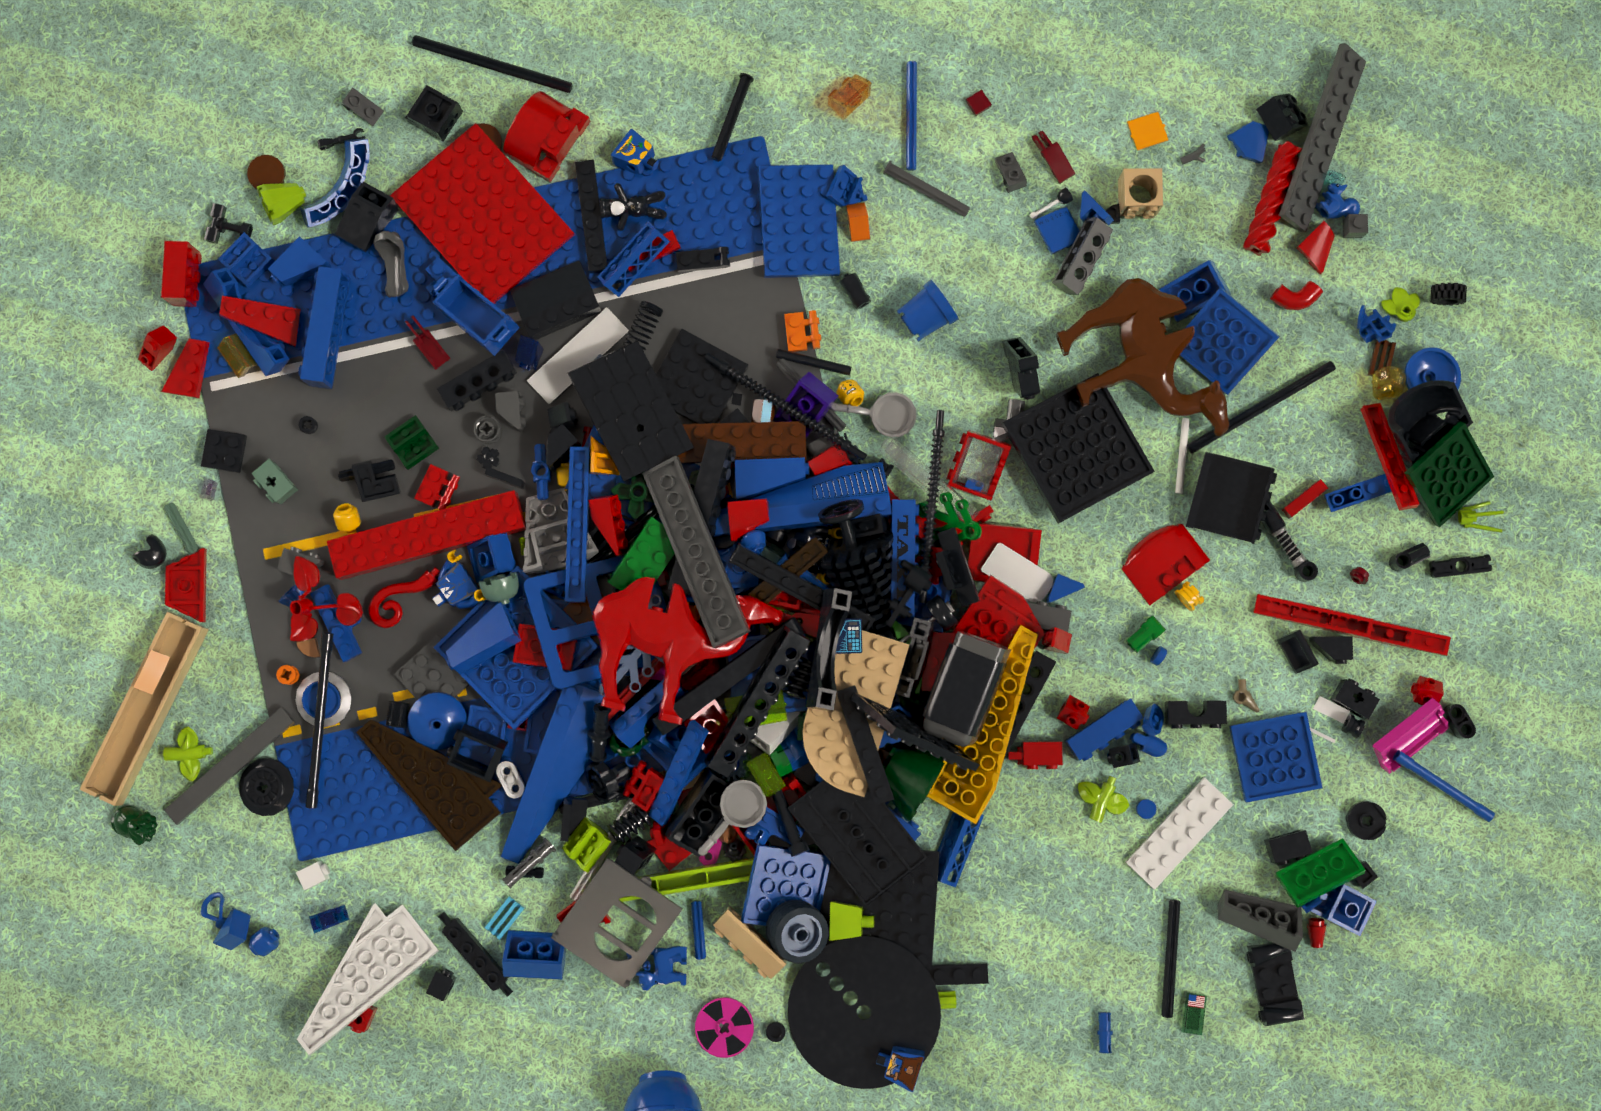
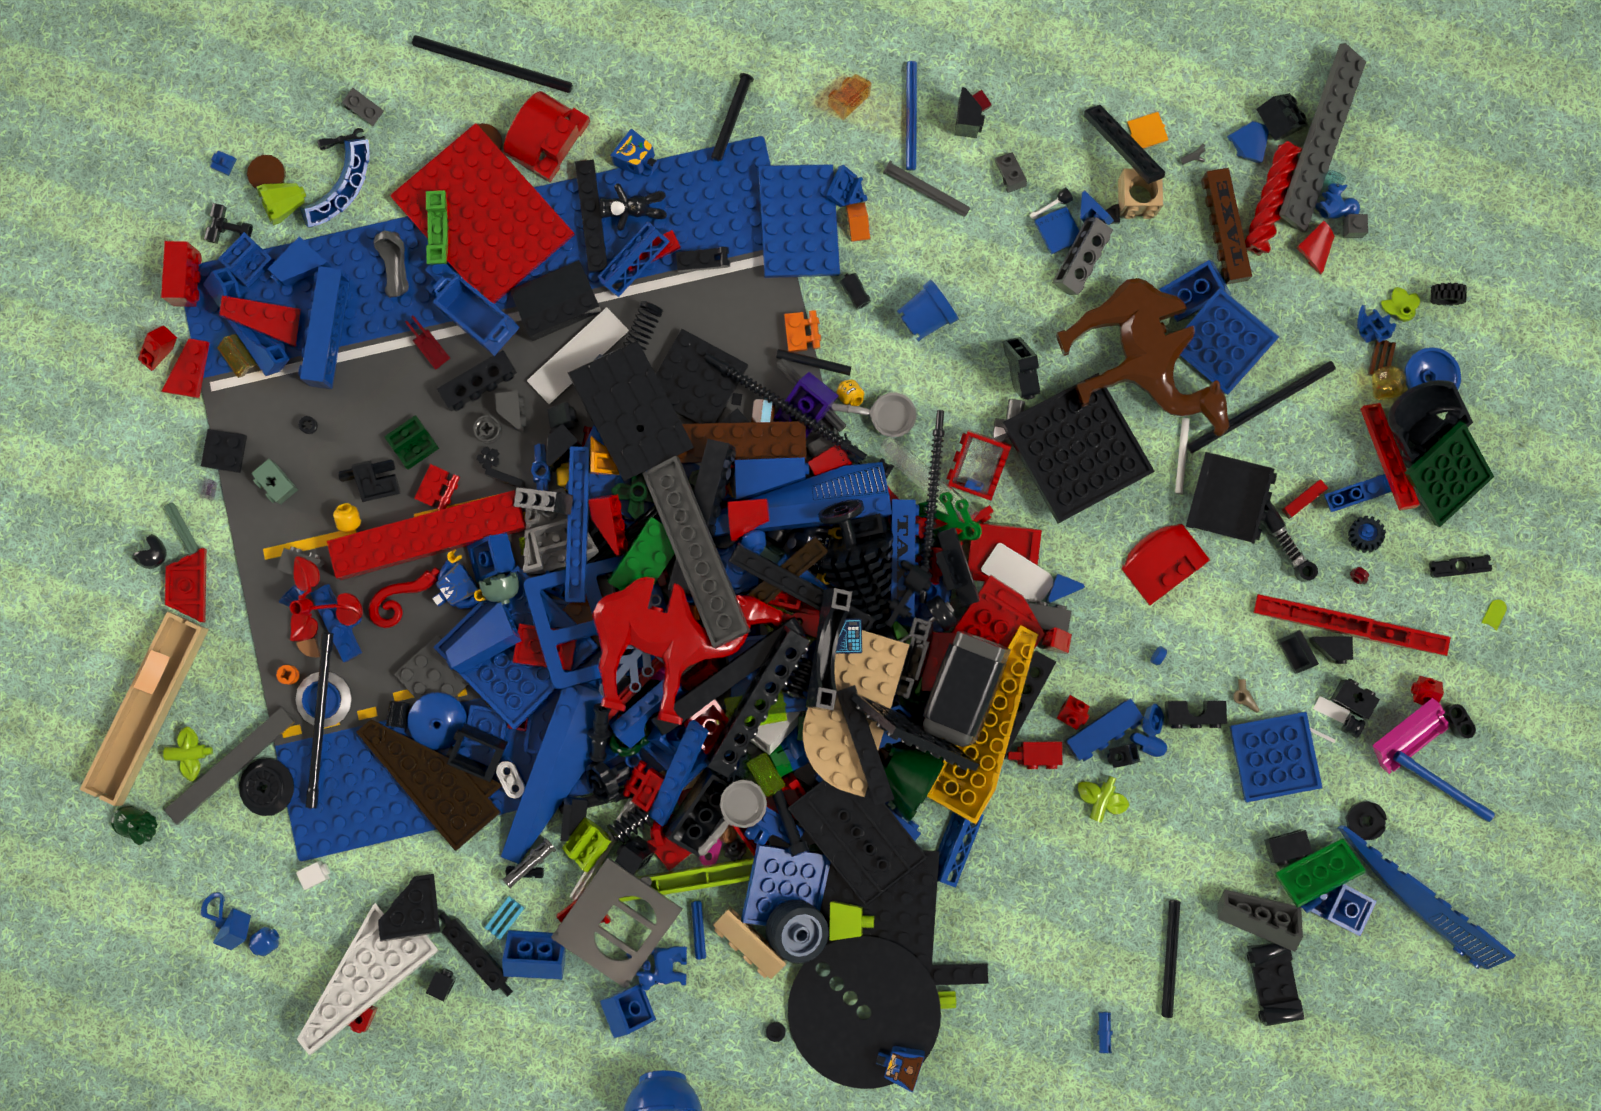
clear blue leg [309,905,350,934] -> none
black slope [335,182,399,253] -> none
black piece [405,85,463,142] -> none
clear blue slope [515,335,544,371] -> none
dark pink piece [695,997,754,1058] -> none
dark red arm [1032,130,1075,184] -> none
white plate [1125,778,1234,890] -> none
green piece [1126,615,1166,653] -> none
blue tile [1136,799,1157,819] -> none
yellow wheel [1174,581,1204,611] -> none
clear green tile [1181,992,1207,1035] -> none
red cylinder [1270,281,1323,311] -> none
red cone [1307,918,1327,948] -> none
black plate [1354,861,1378,889] -> none
black piece [1389,542,1430,572] -> none
lime plant [1458,501,1504,533] -> none
none -> blue tile [210,150,237,176]
none -> black plate [378,874,440,942]
none -> bright green slope [426,190,448,265]
none -> black arch [514,488,574,515]
none -> blue slope [600,984,656,1038]
none -> black slope [954,87,985,138]
none -> black plate [1084,105,1165,184]
none -> reddish brown brick [1201,167,1252,285]
none -> blue wedge [1338,825,1516,970]
none -> black wheel [1348,516,1386,553]
none -> lime piece [1481,599,1507,631]

